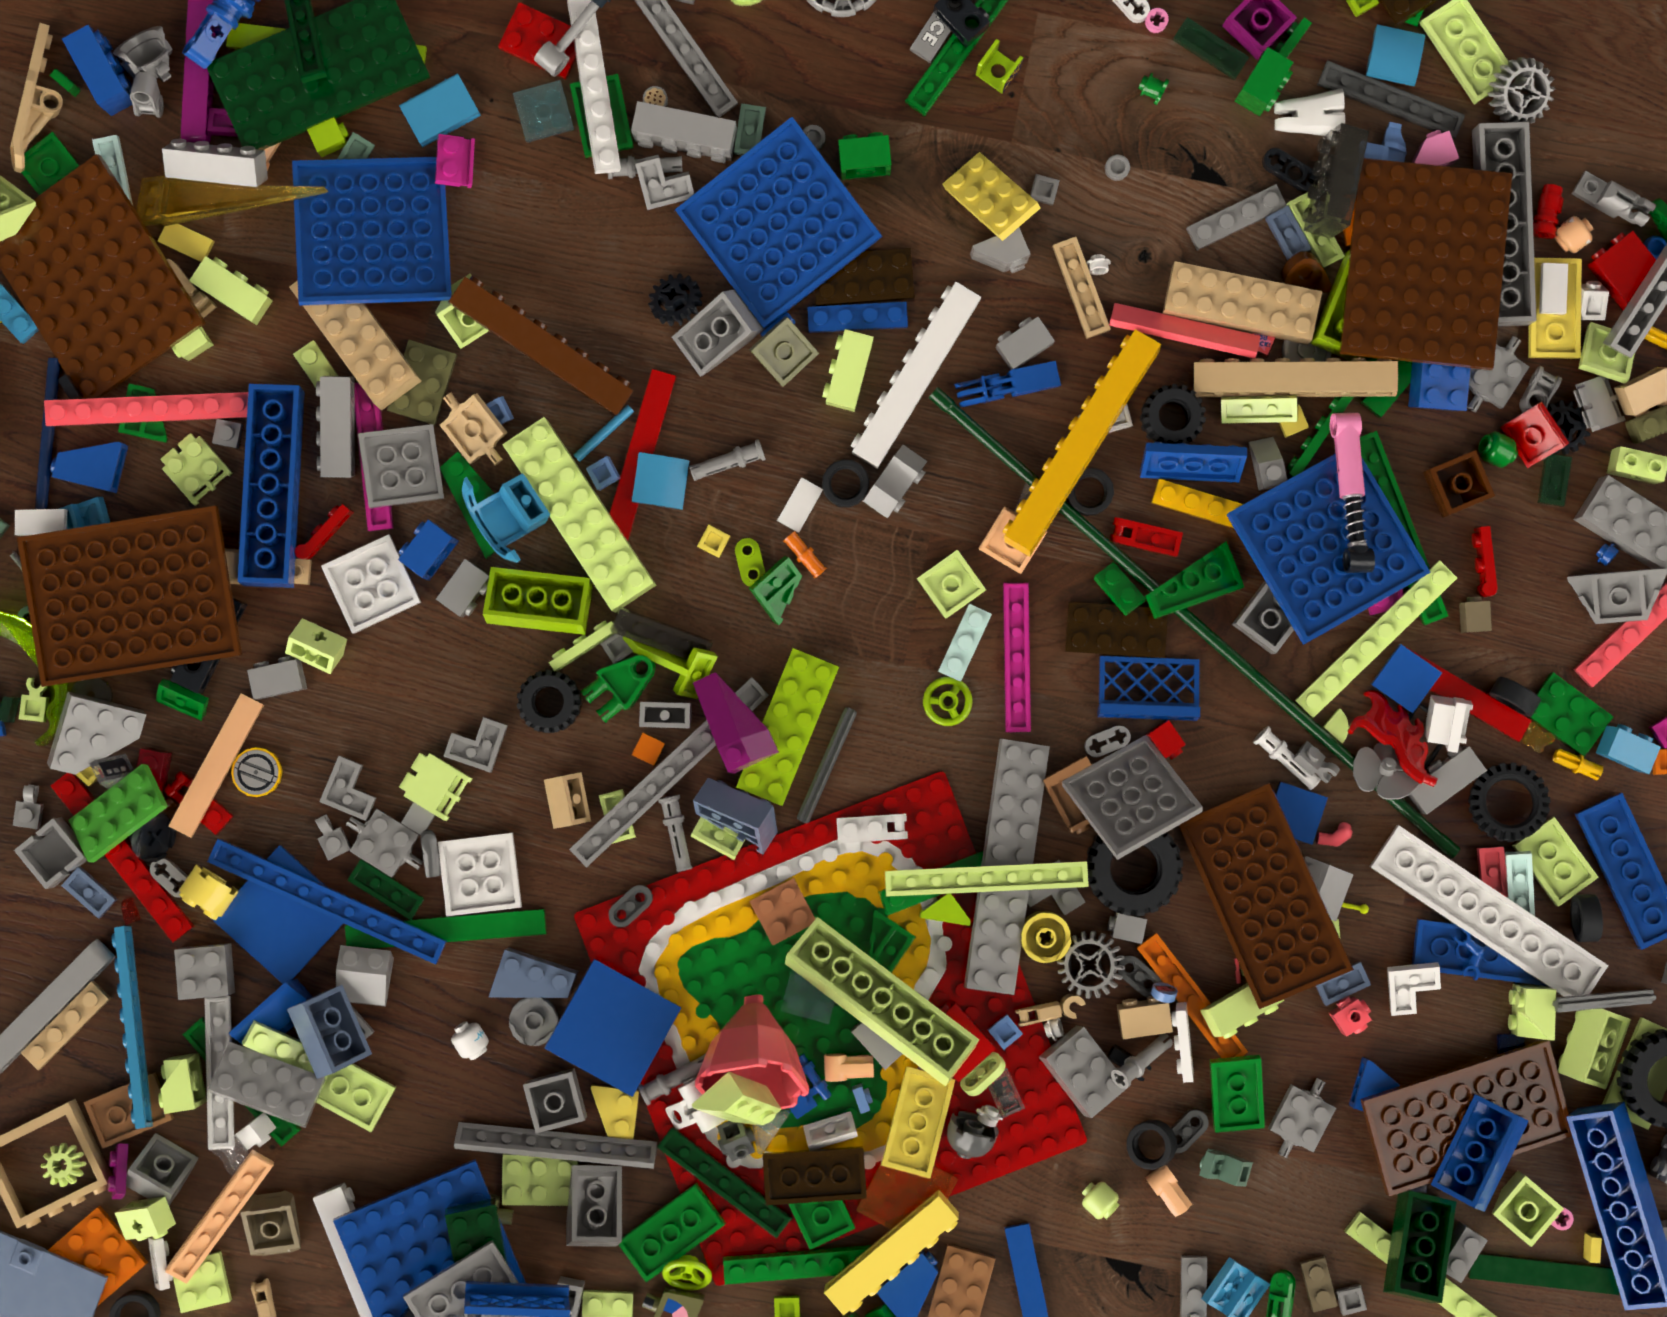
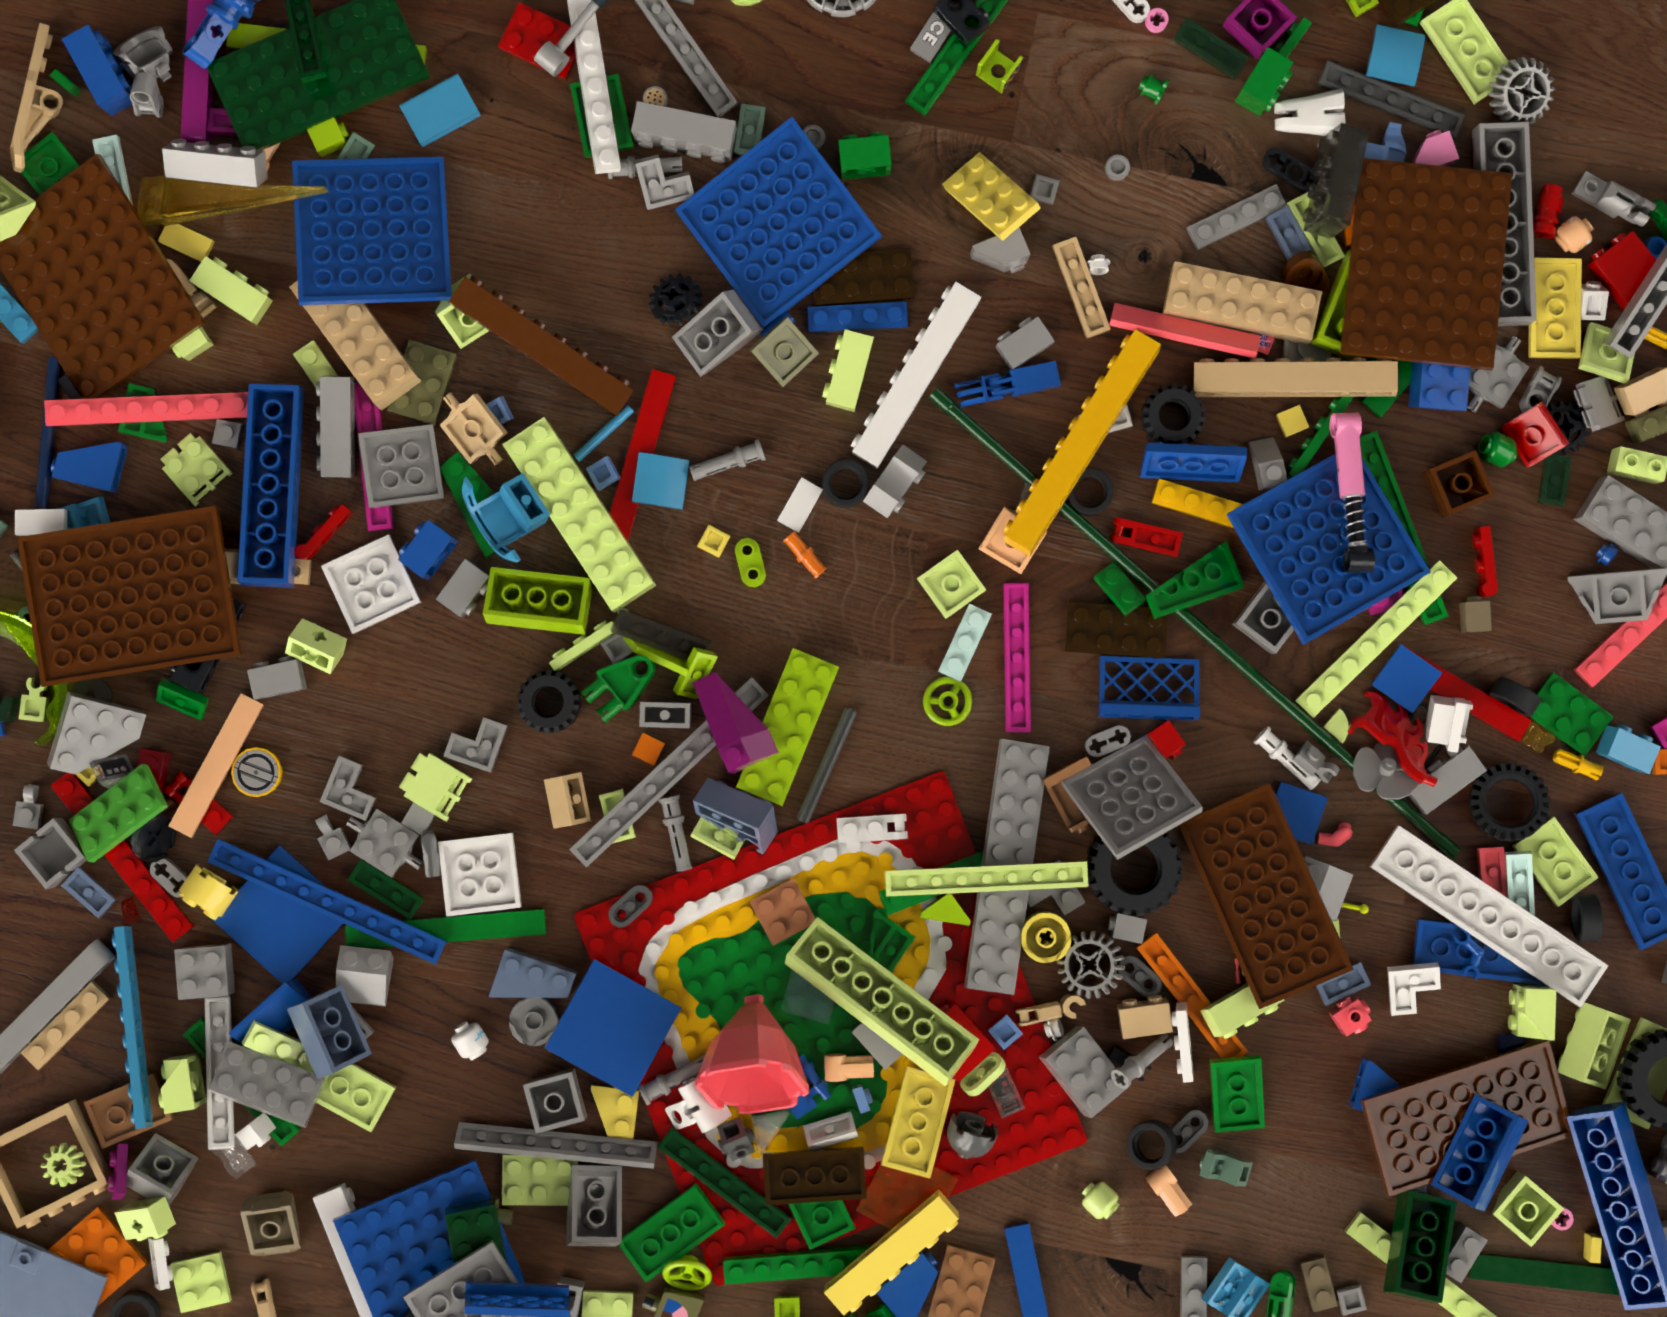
light nougat tile [165,1149,274,1284] -> none
dark pink plate [435,134,475,188] -> none
clear light blue plate [513,80,574,143] -> none
yellowish green slope [692,1071,781,1125] -> none
green wing [749,556,802,625] -> none
white plate [976,1105,1004,1127] -> none
medium blue tile [1151,982,1178,1003] -> none
yellowish green plate [1221,395,1298,423] -> none
light grey plate [1268,1078,1336,1158] -> none
white tile [1539,263,1568,315] -> none
dark grey axle [1552,989,1656,1012] -> none

